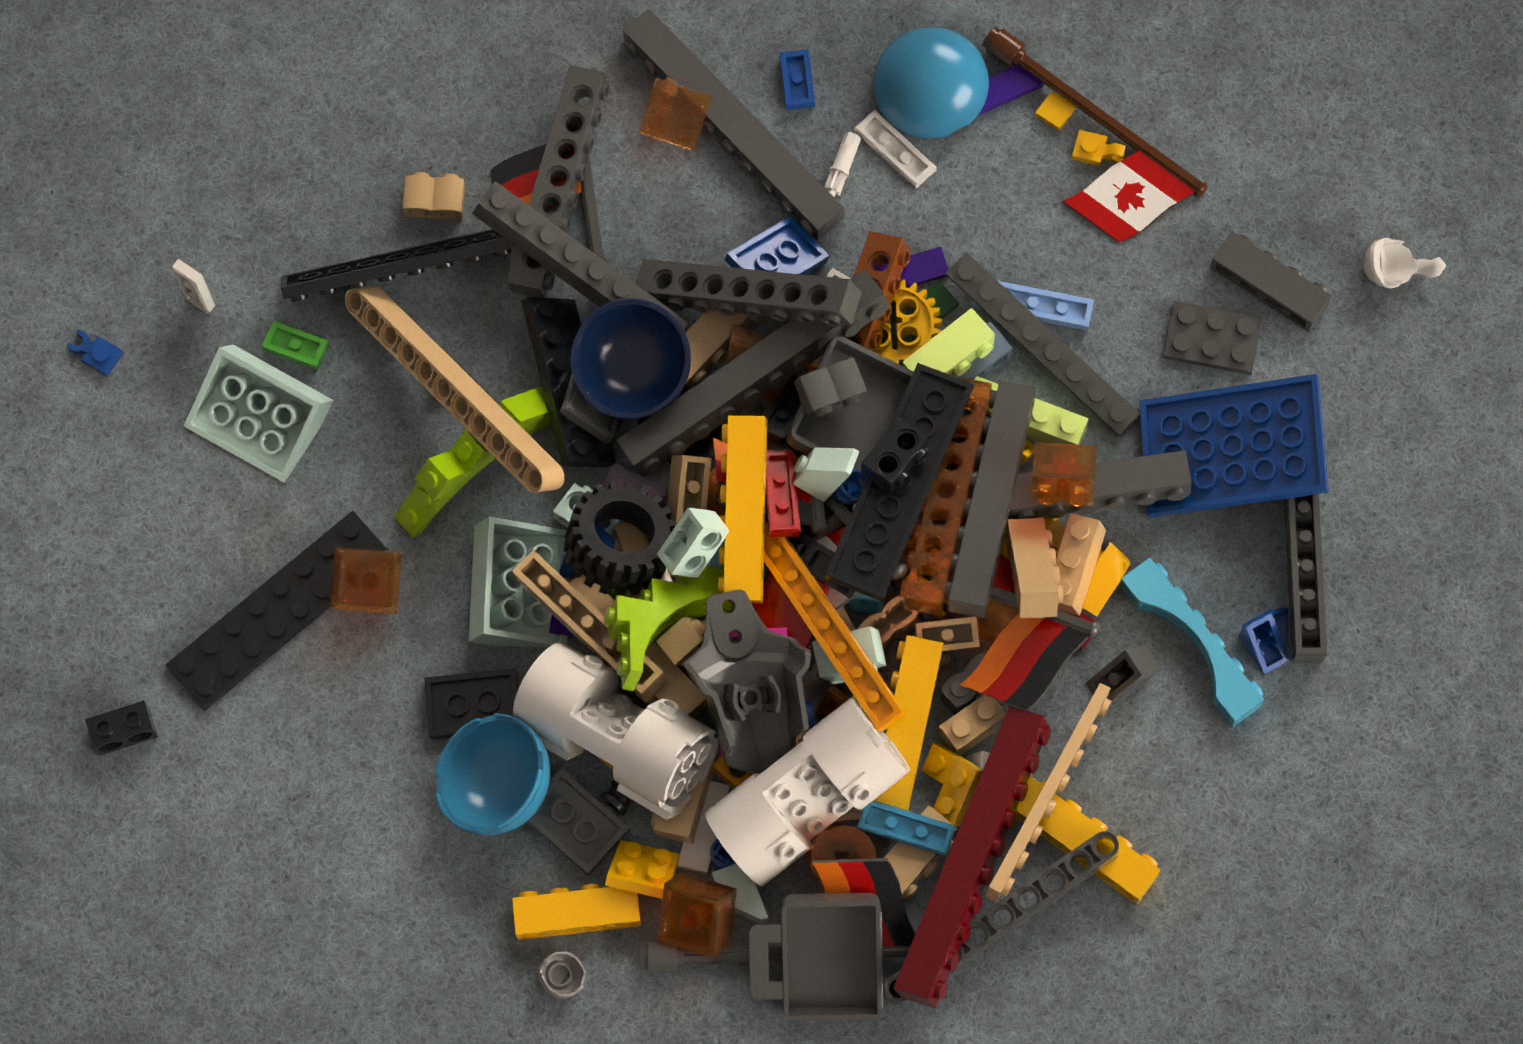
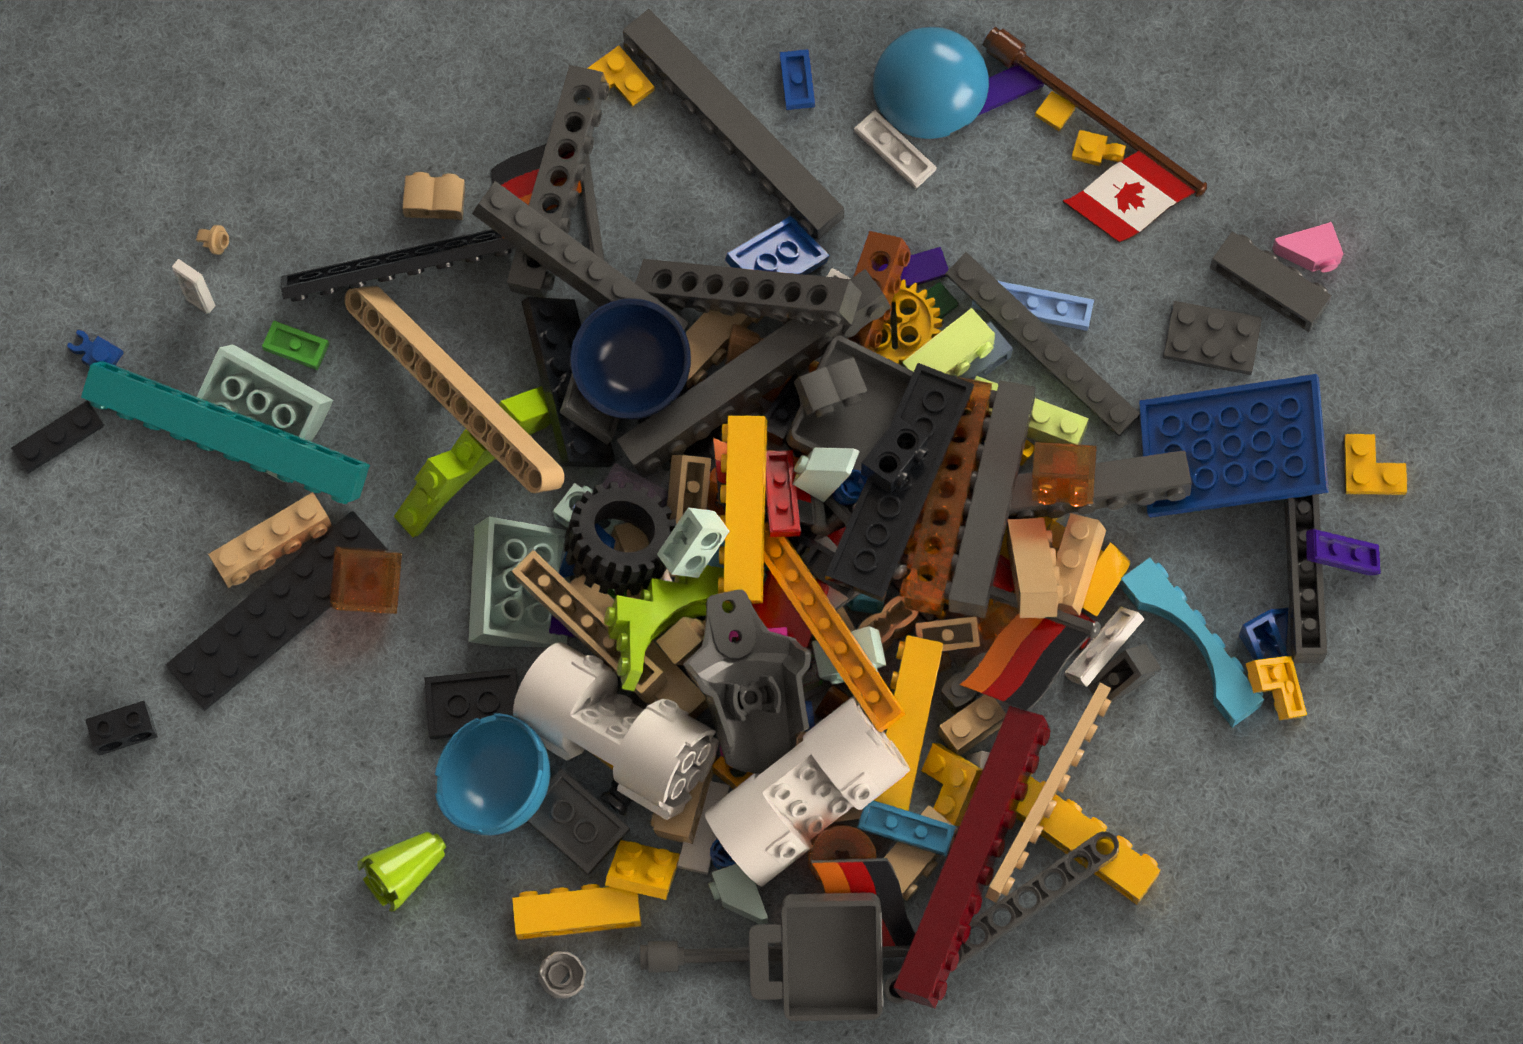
clear orange hinge [639,77,712,151] -> none
clear orange brick [658,872,737,958] -> none
white piece [824,132,861,197] -> none
white piece [1363,238,1446,289] -> none
none -> black plate [11,400,104,474]
none -> teal brick [81,361,370,504]
none -> tan plate [196,225,229,255]
none -> tan brick [208,492,332,588]
none -> lime cone [357,832,446,912]
none -> yellow plate [587,45,655,107]
none -> white tile [1064,607,1144,687]
none -> yellow plate [1246,656,1307,721]
none -> bright pink slope [1272,222,1343,273]
none -> dark purple tile [1306,529,1381,576]
none -> yellow plate [1344,434,1407,495]

